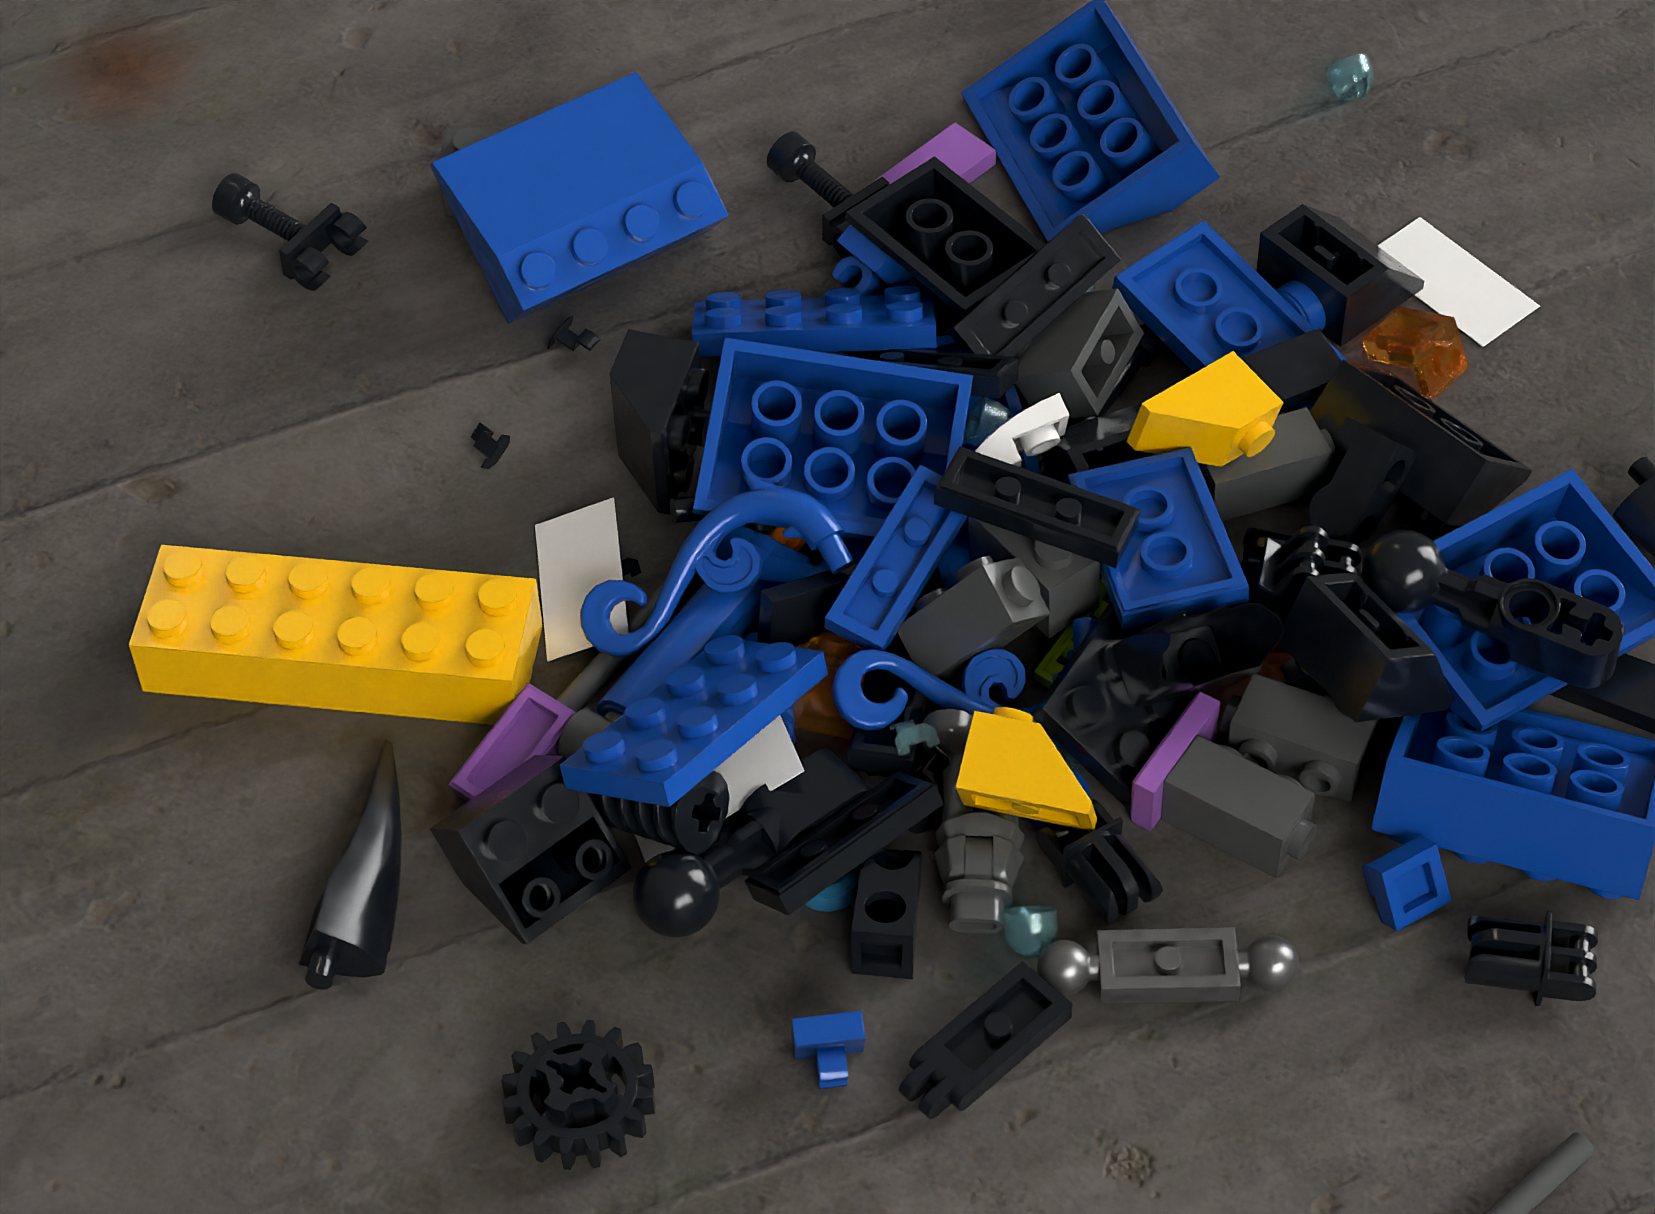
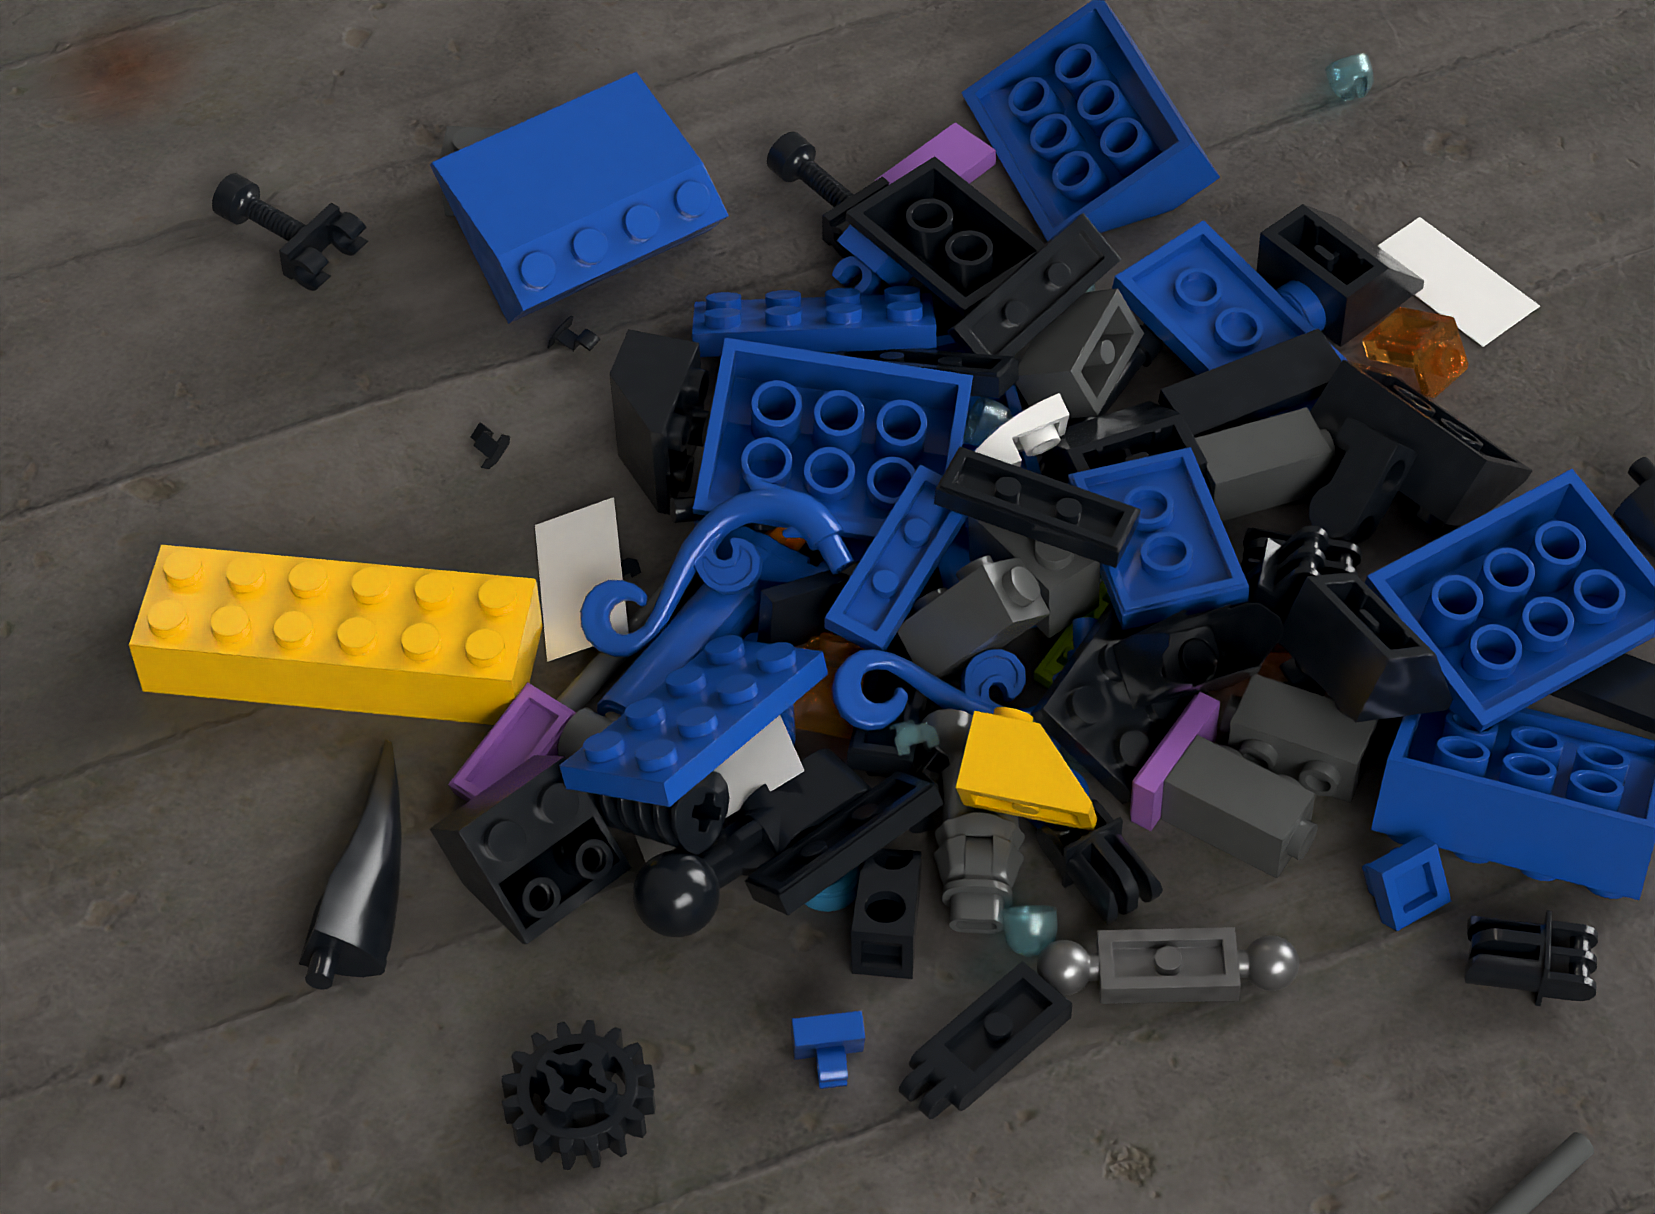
yellow slope [1126,351,1284,467] -> none
black beam [1361,530,1624,688] -> none

